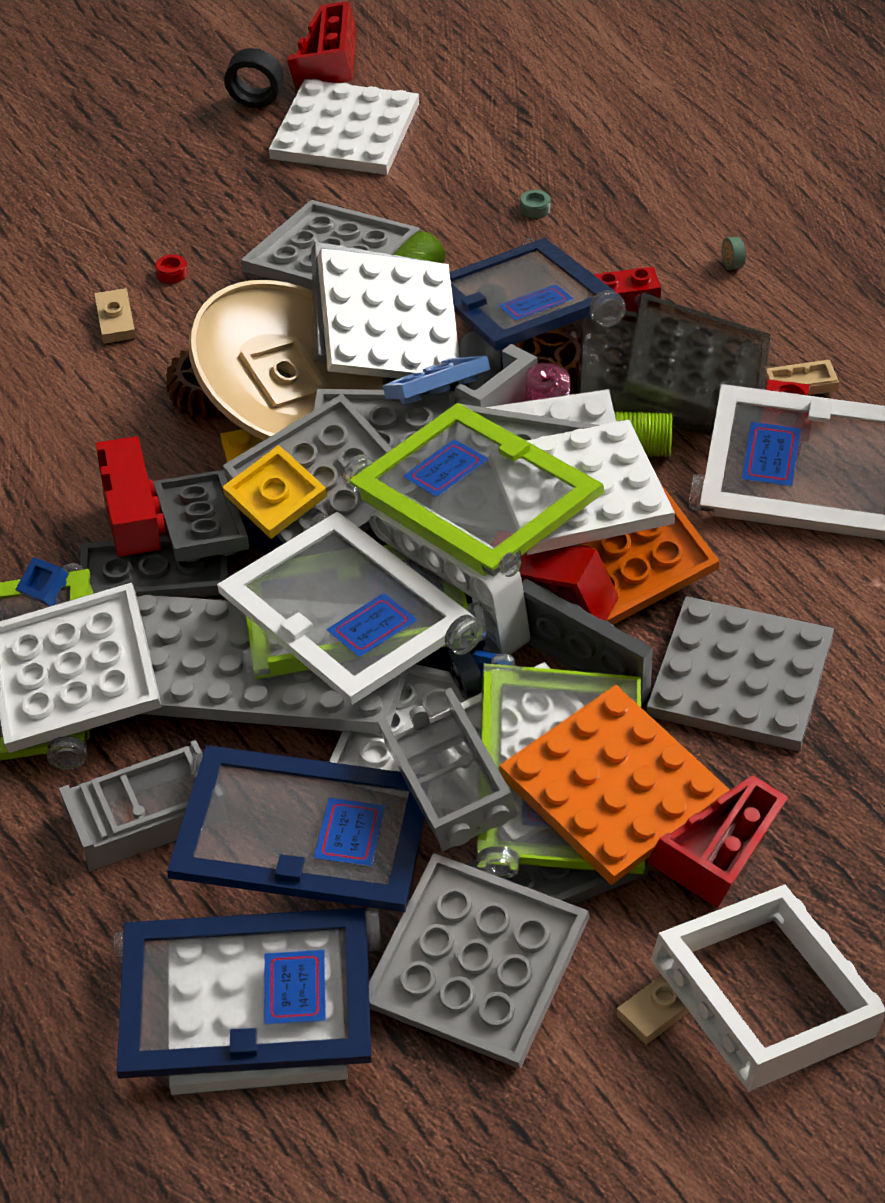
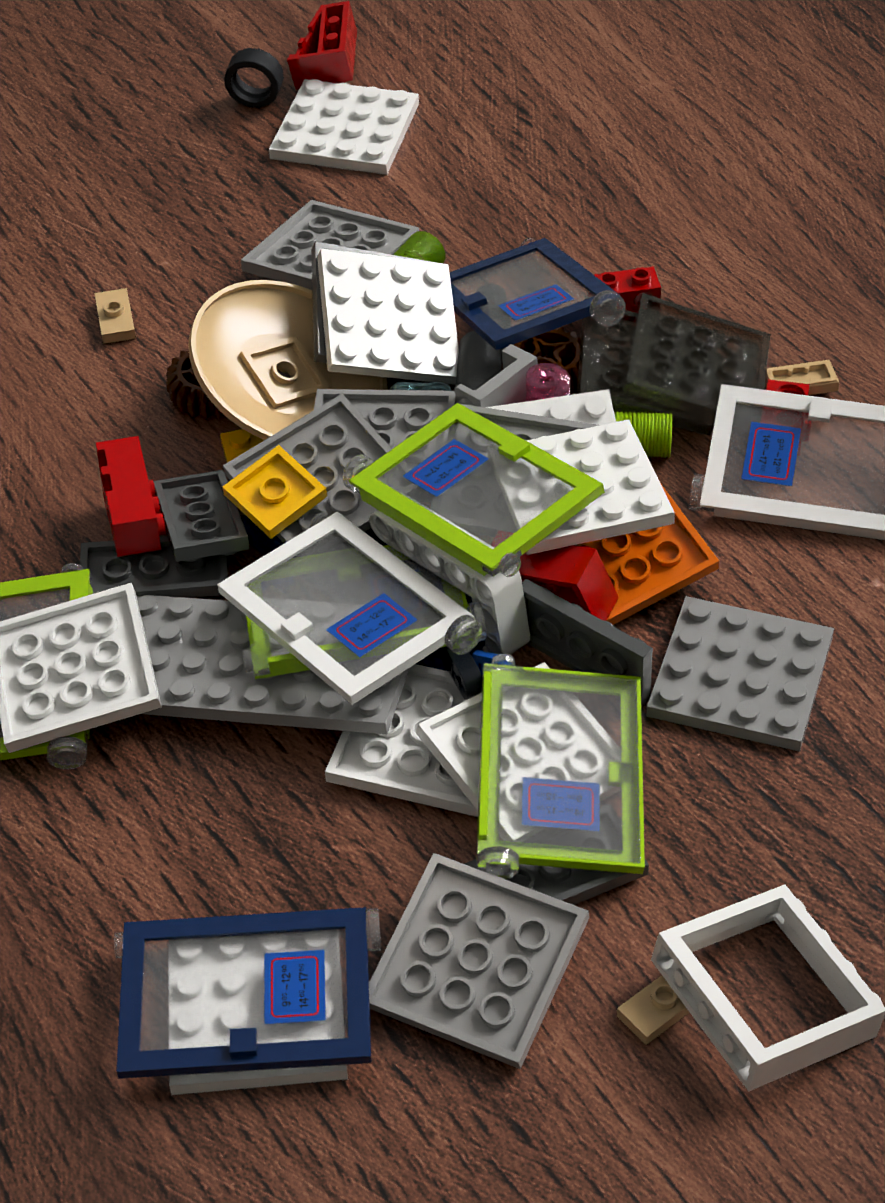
blue tile [15,557,69,606] -> none
light grey door [59,740,230,872] -> none
red tile [155,254,188,284] -> none
door [167,745,445,912] -> none
door [378,688,518,852] -> none
medium blue wing [383,356,490,404] -> none
orange plate [498,685,730,885] -> none
sand green tile [519,190,551,218] -> none
red wedge [647,775,788,908] -> none
sand green tile [721,236,746,270] -> none

